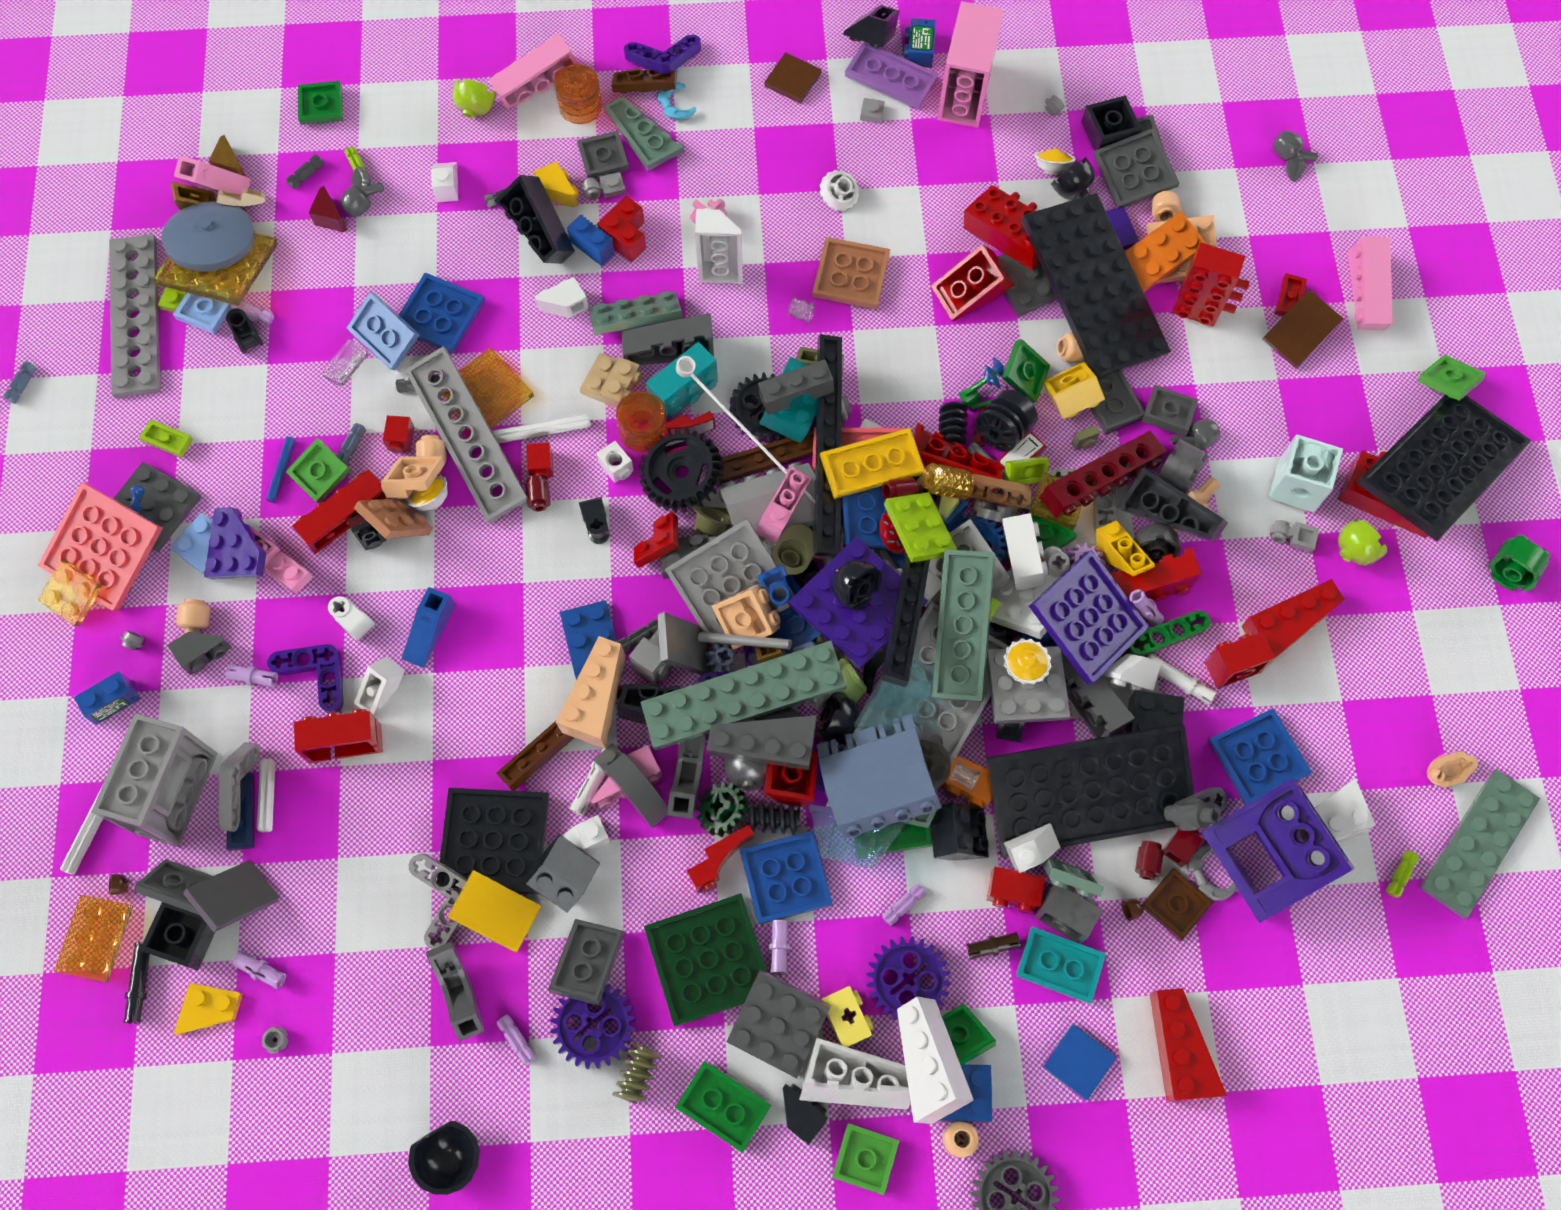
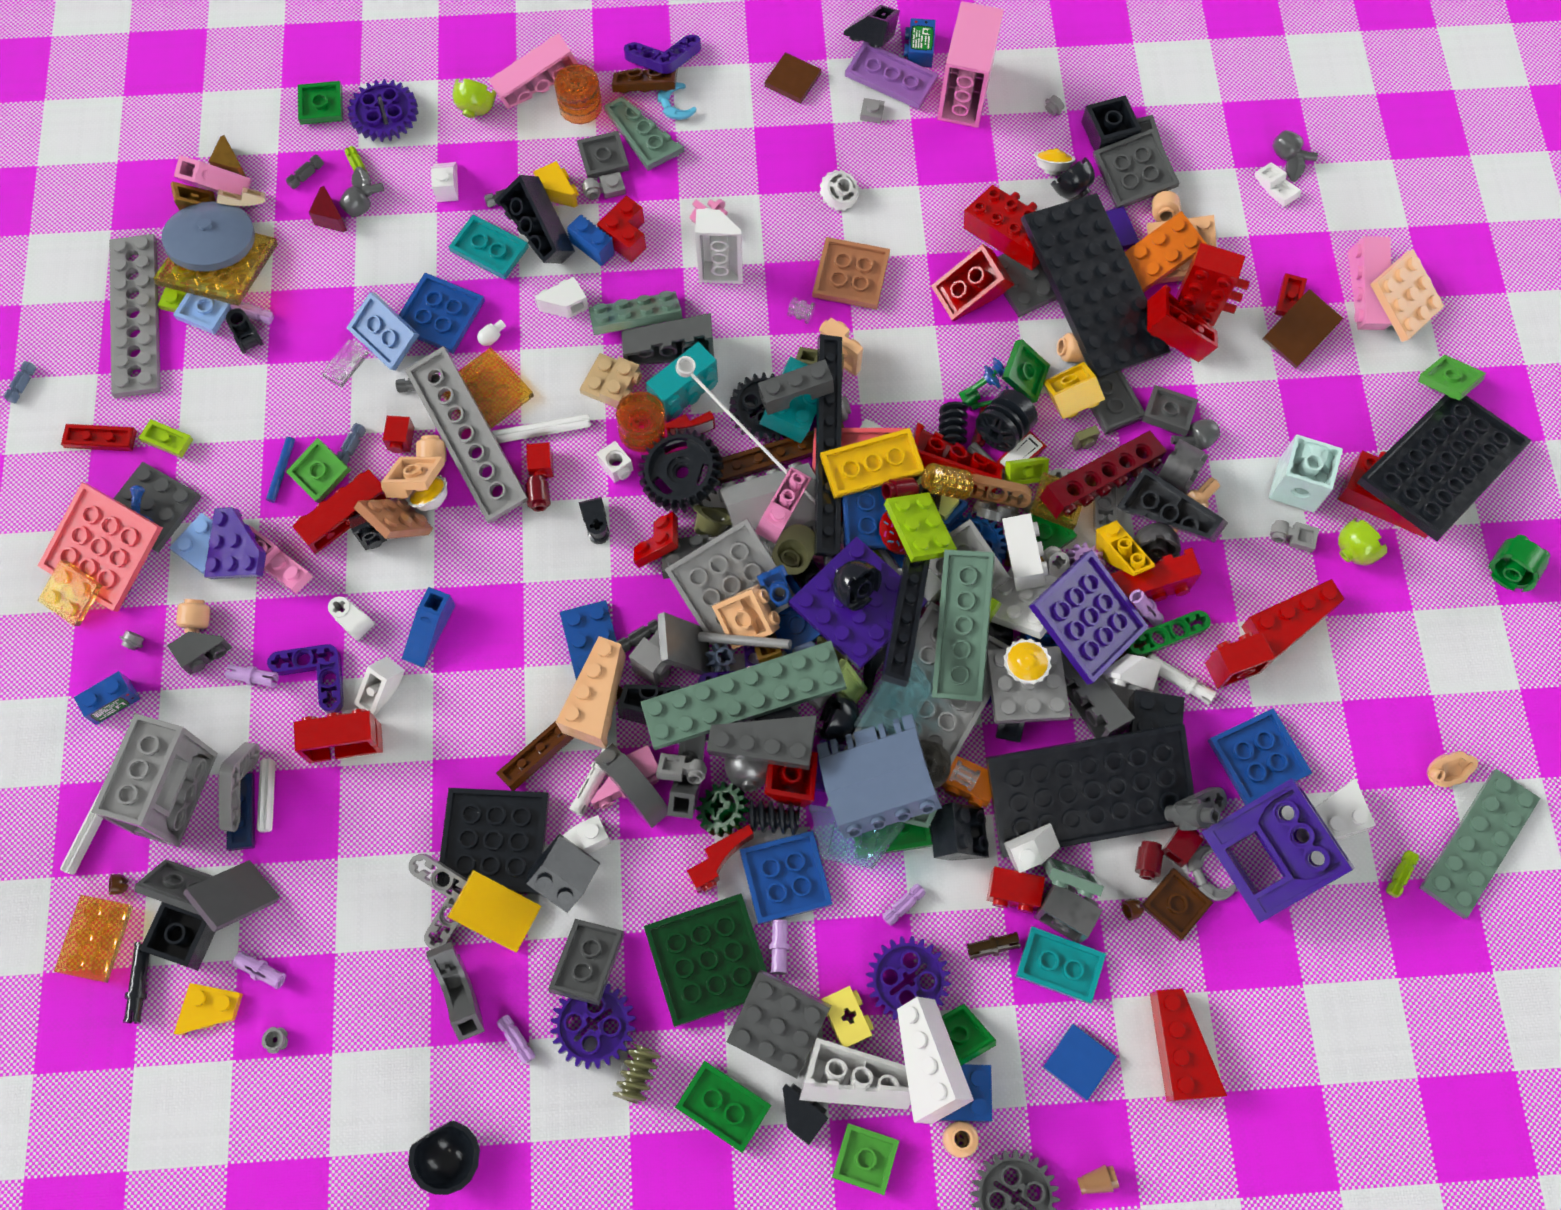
none -> red tile [61,424,137,452]
none -> dark purple gear [347,79,419,142]
none -> teal plate [448,215,529,280]
none -> white cylinder [477,319,506,346]
none -> light grey plate [656,753,707,784]
none -> light nougat plate [819,318,863,376]
none -> medium nougat cone [1077,1165,1120,1195]
none -> red wedge [1147,284,1218,363]
none -> white slope [1255,162,1301,207]
none -> light nougat plate [1370,249,1444,342]

